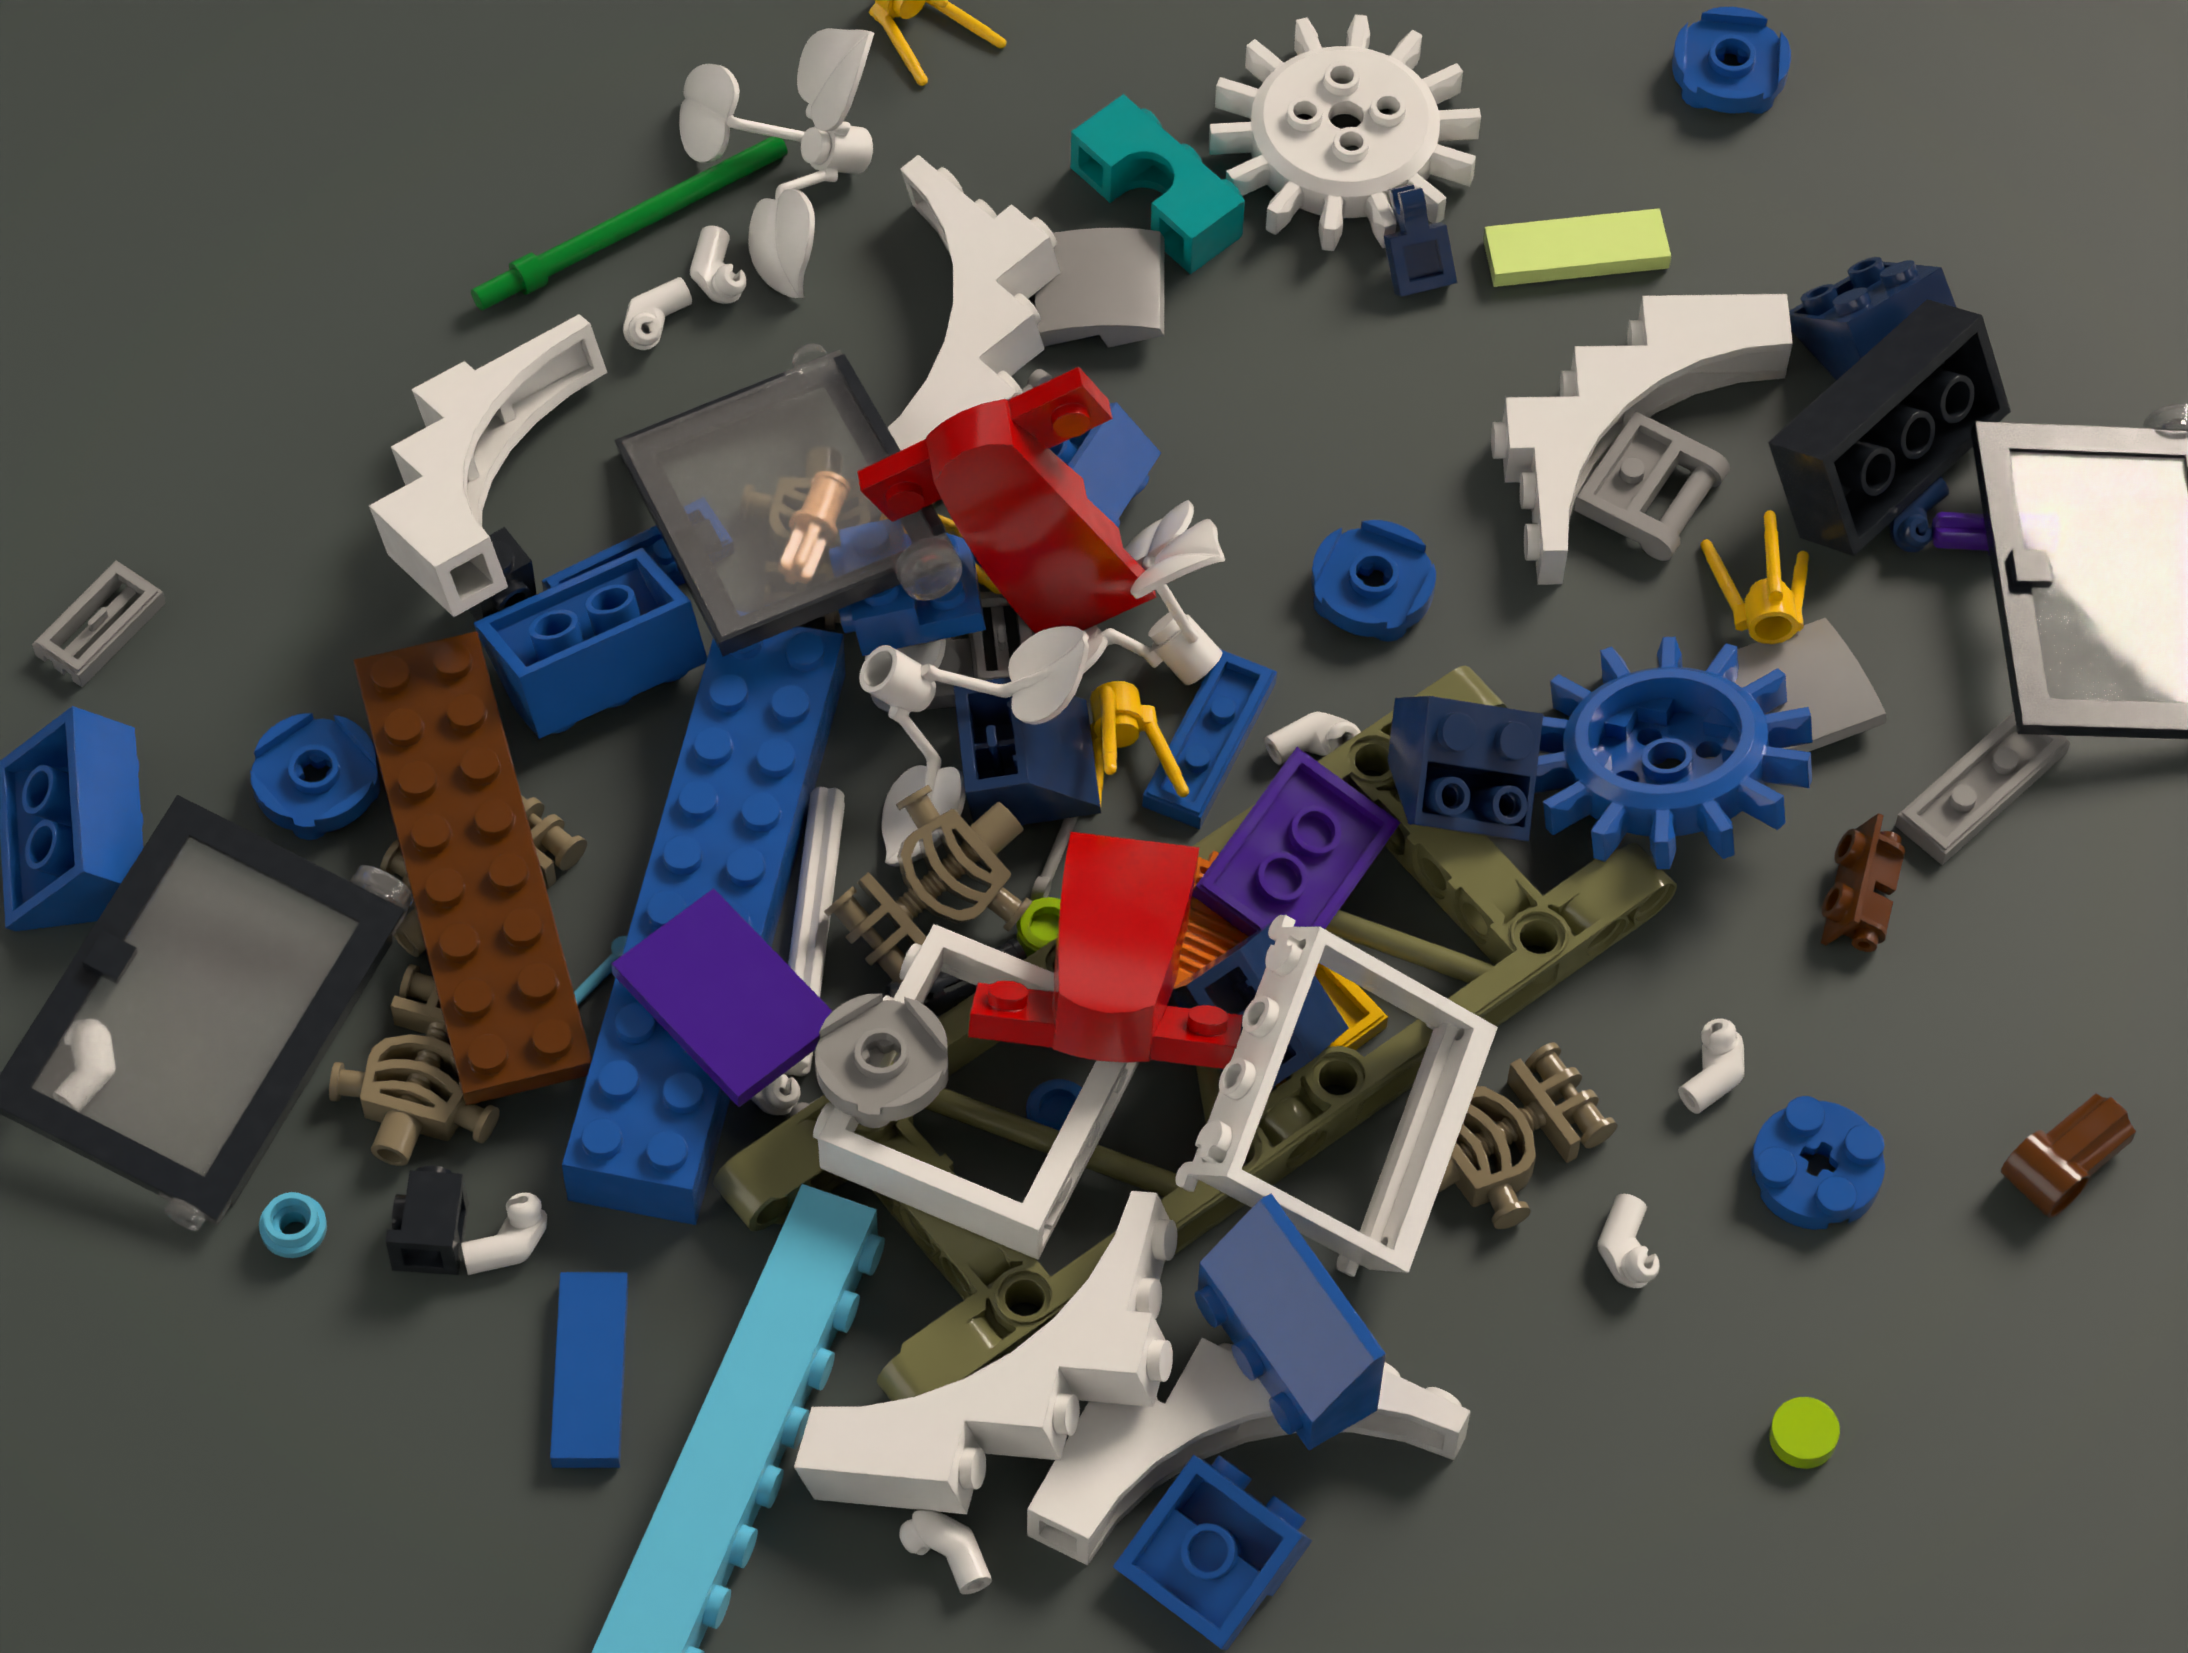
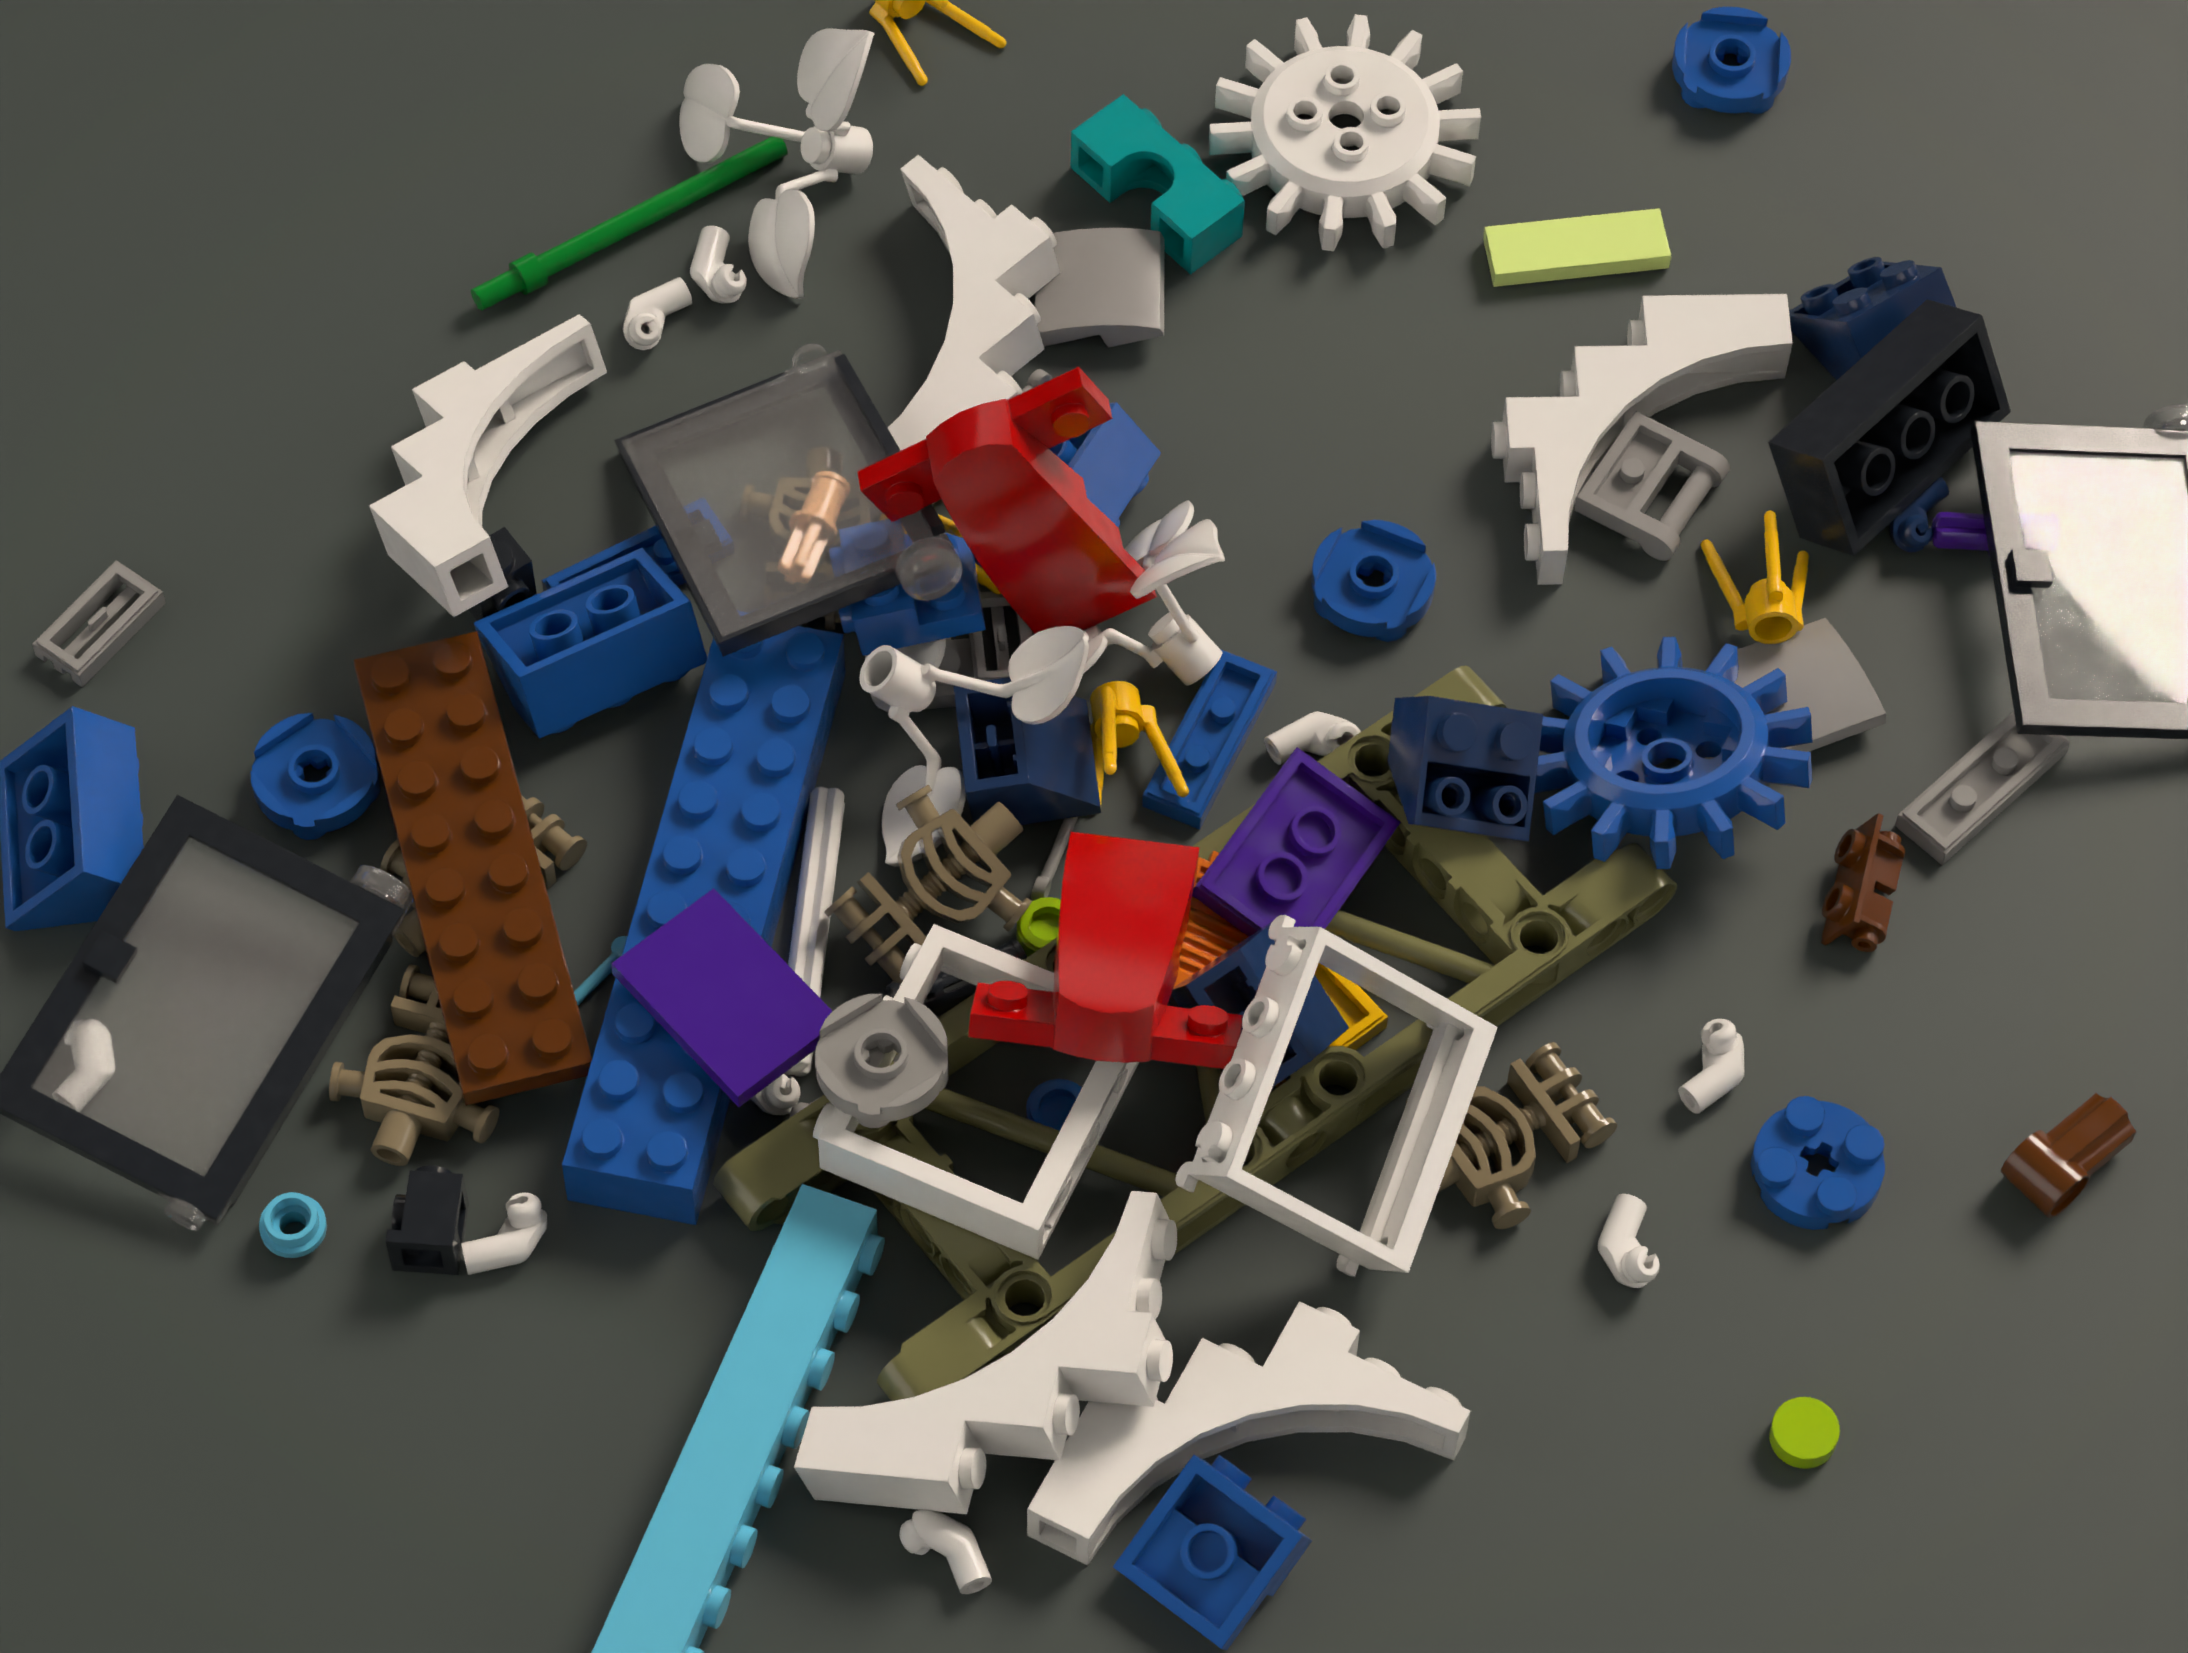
blue tile [550,1272,629,1468] -> none
blue slope [1194,1193,1386,1450] -> none
dark blue plate [1384,184,1458,297] -> none

